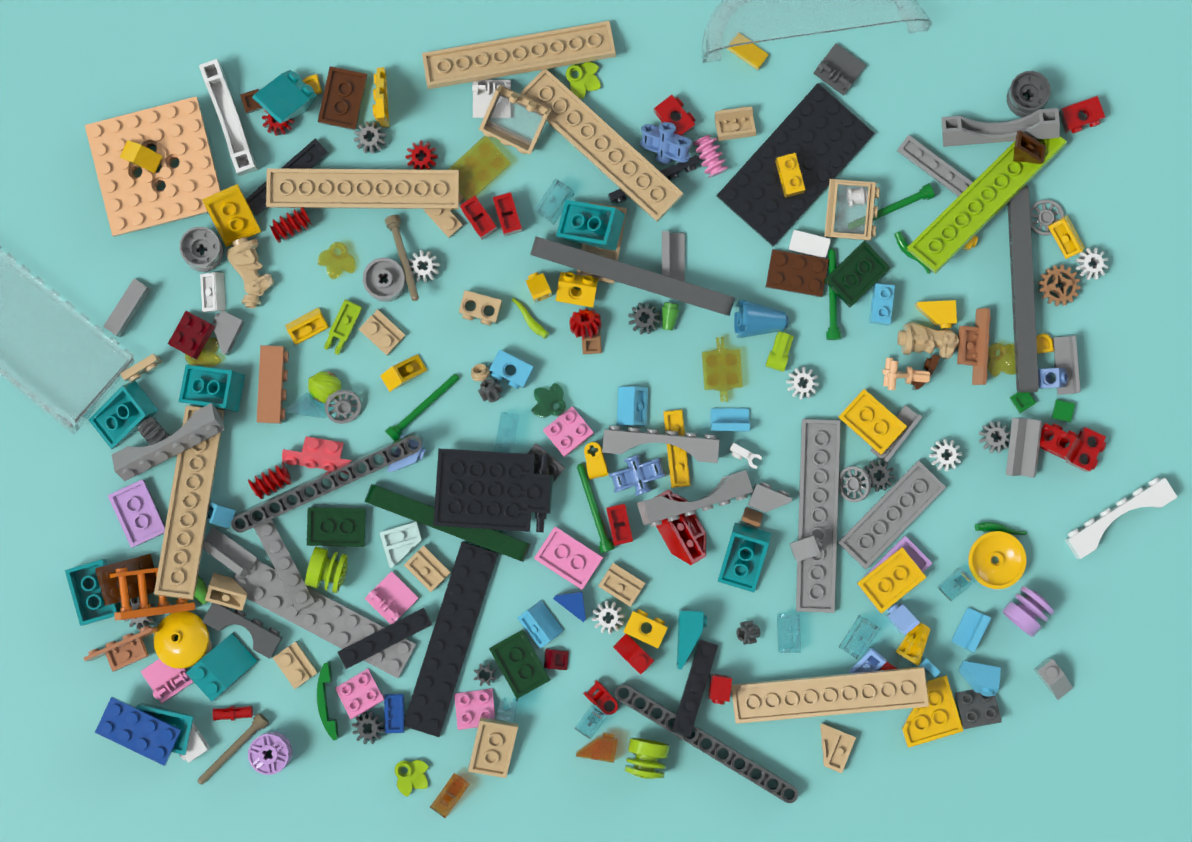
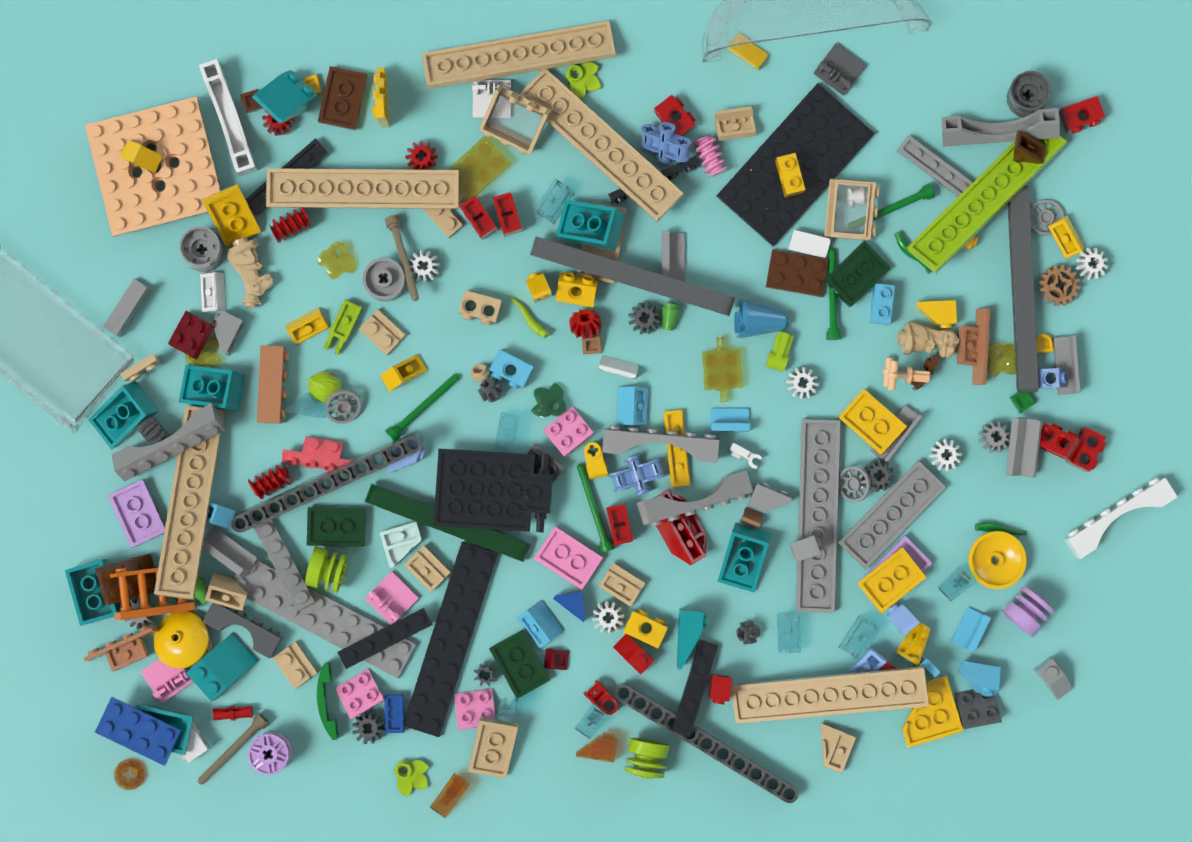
light grey gear [354,121,386,154] -> none
green tile [1051,399,1075,423] -> none
none -> clear orange gear [114,759,145,790]
none -> white slope [599,356,639,379]

